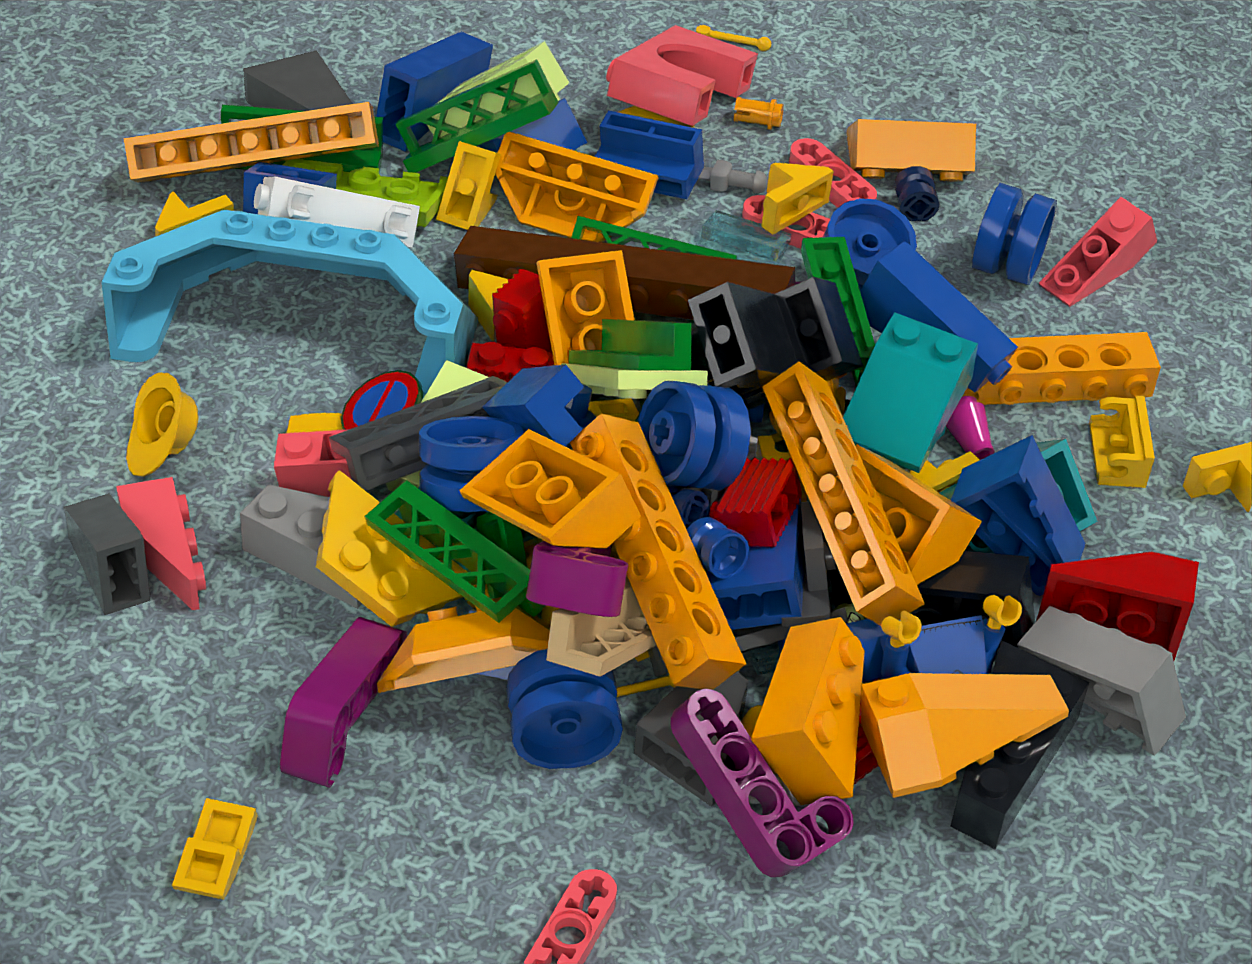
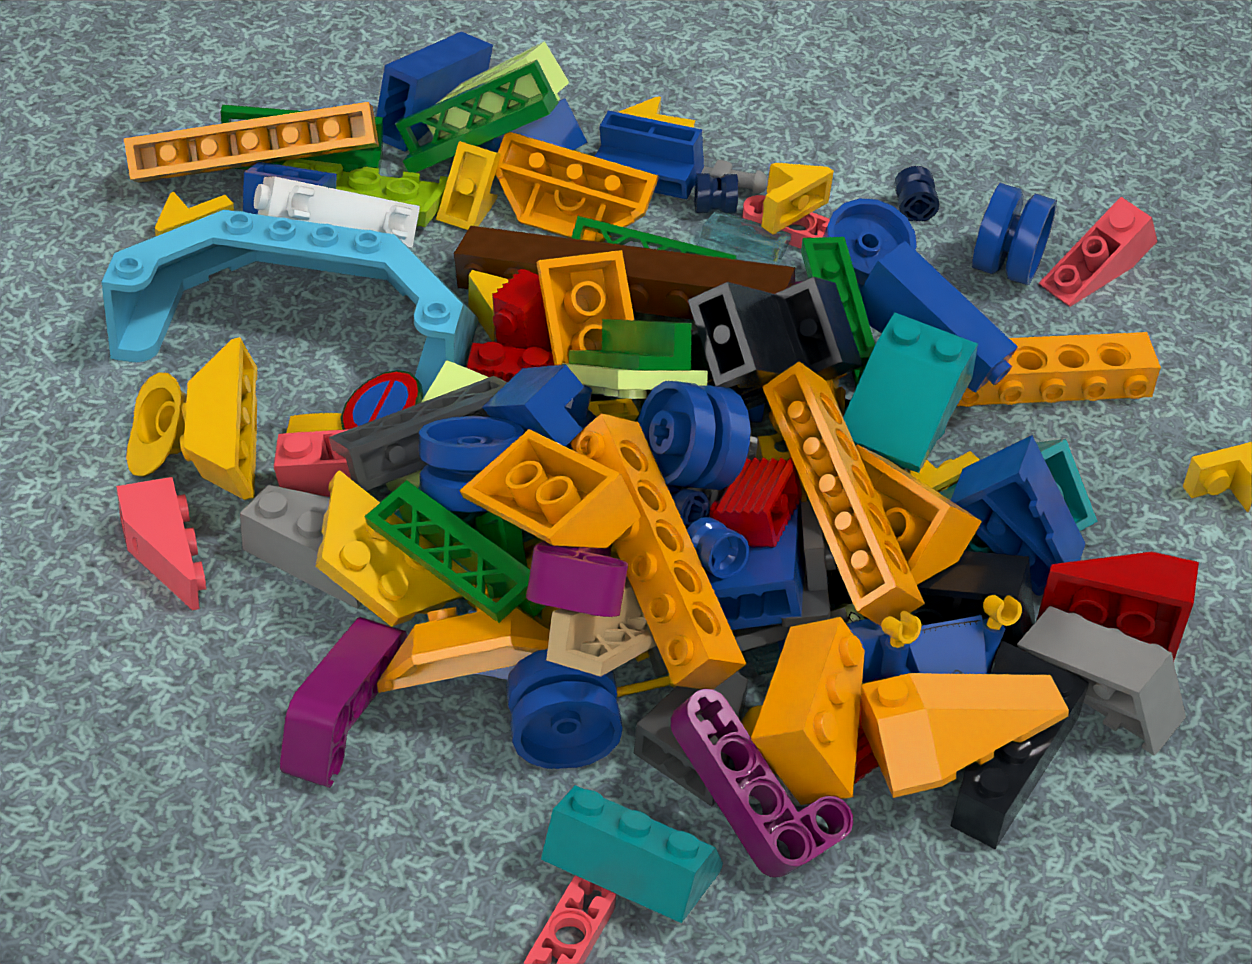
dark grey slope [64,493,151,615] -> none
yellow slope [172,798,258,900] -> none
dark grey slope [243,50,353,111] -> none
coral arch [606,25,758,126] -> none
yellow hinge [696,25,772,51] -> none
light orange pin [734,97,784,130] -> none
coral beam [789,138,877,208] -> none
light orange slope [847,119,976,182] -> none
dark pink cone [946,396,995,460] -> none
yellow hinge [1089,395,1155,488] -> none
none -> yellow wedge [180,337,257,500]
none -> teal slope [541,785,723,923]
none -> dark blue wheel [694,173,738,214]

